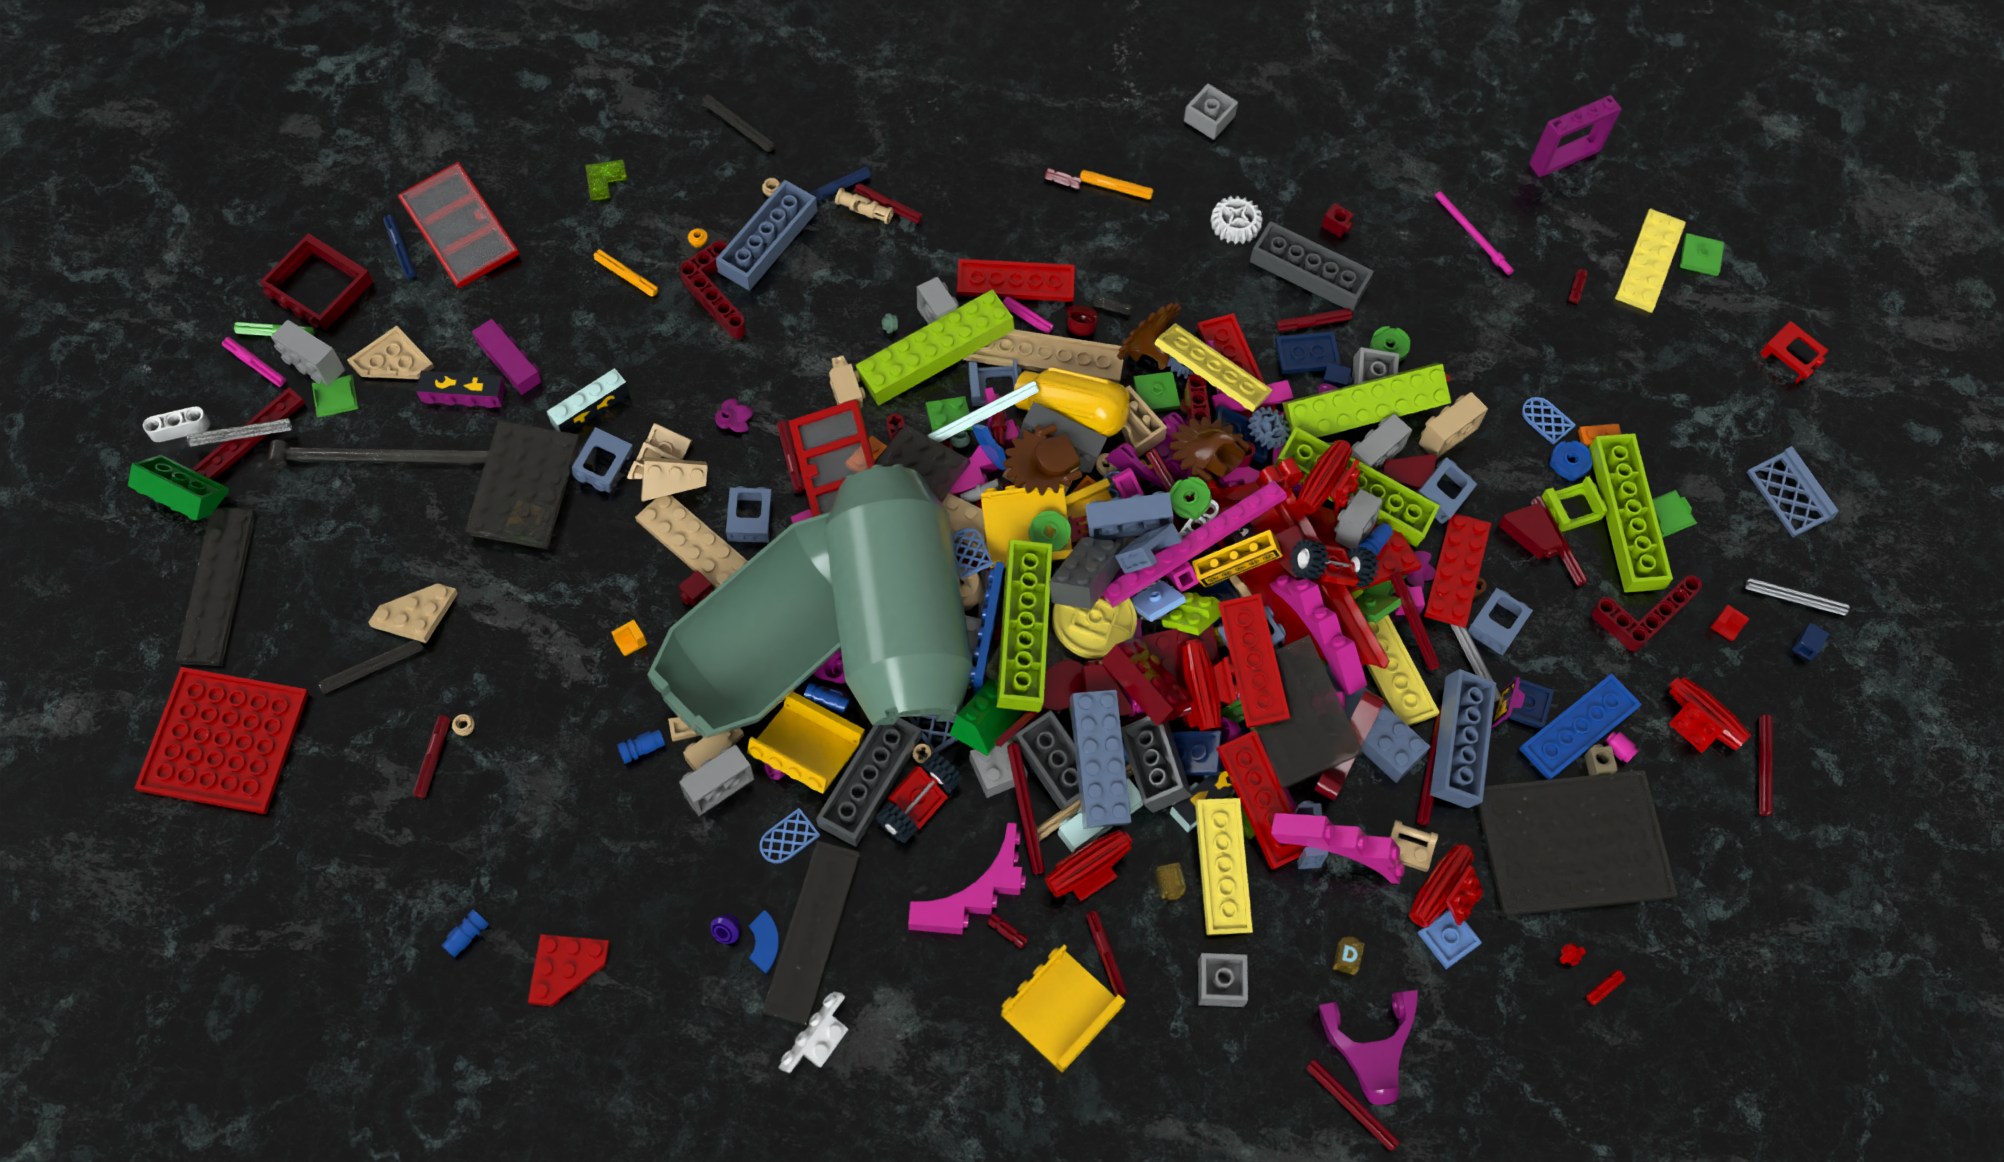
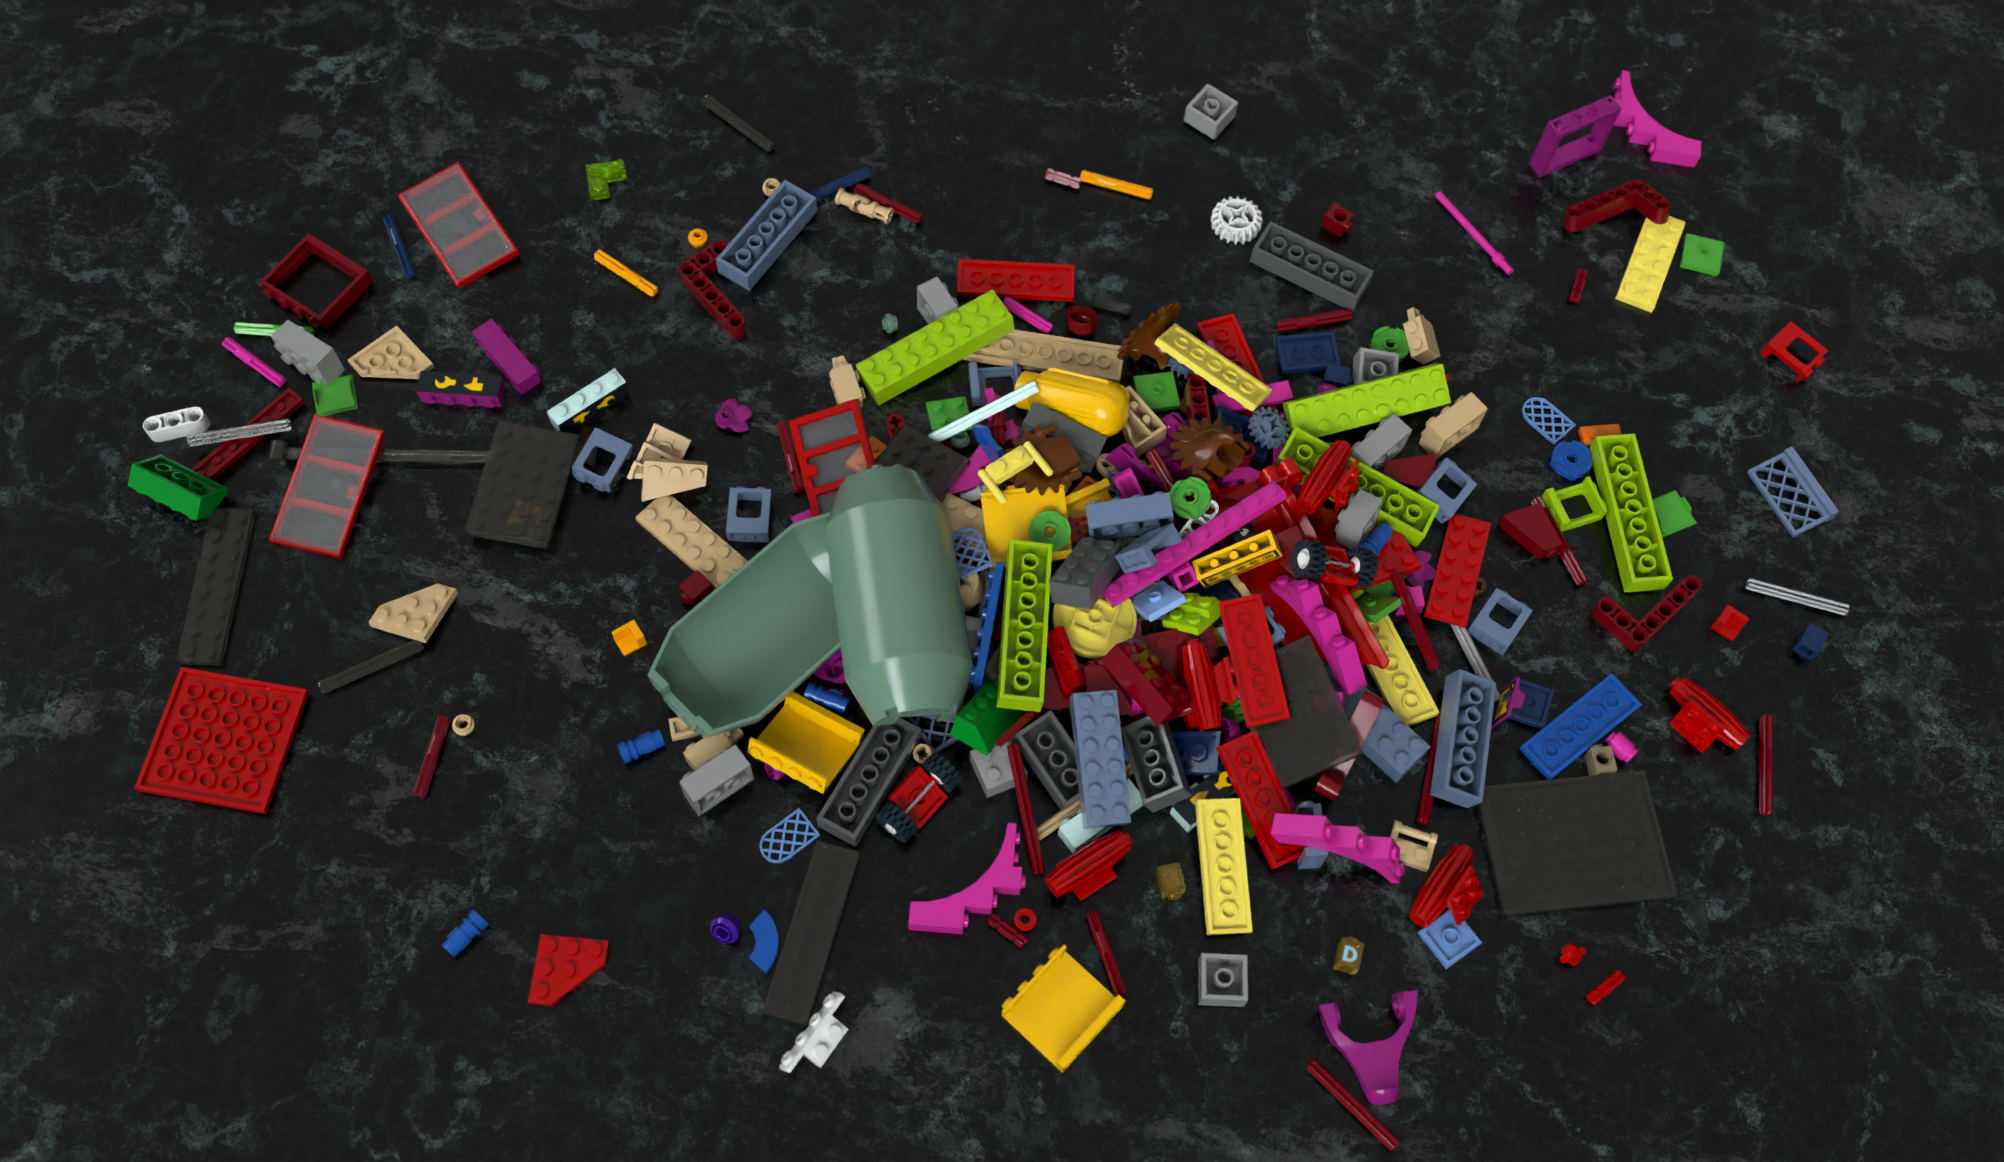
none -> clear door [269,415,386,559]
none -> light yellow plate [977,441,1054,505]
none -> red plate [1014,908,1037,931]
none -> red plate [1047,626,1086,694]
none -> tan hinge [1403,307,1440,365]
none -> dark red beam [1564,180,1671,232]
none -> dark pink arch [1614,70,1701,167]

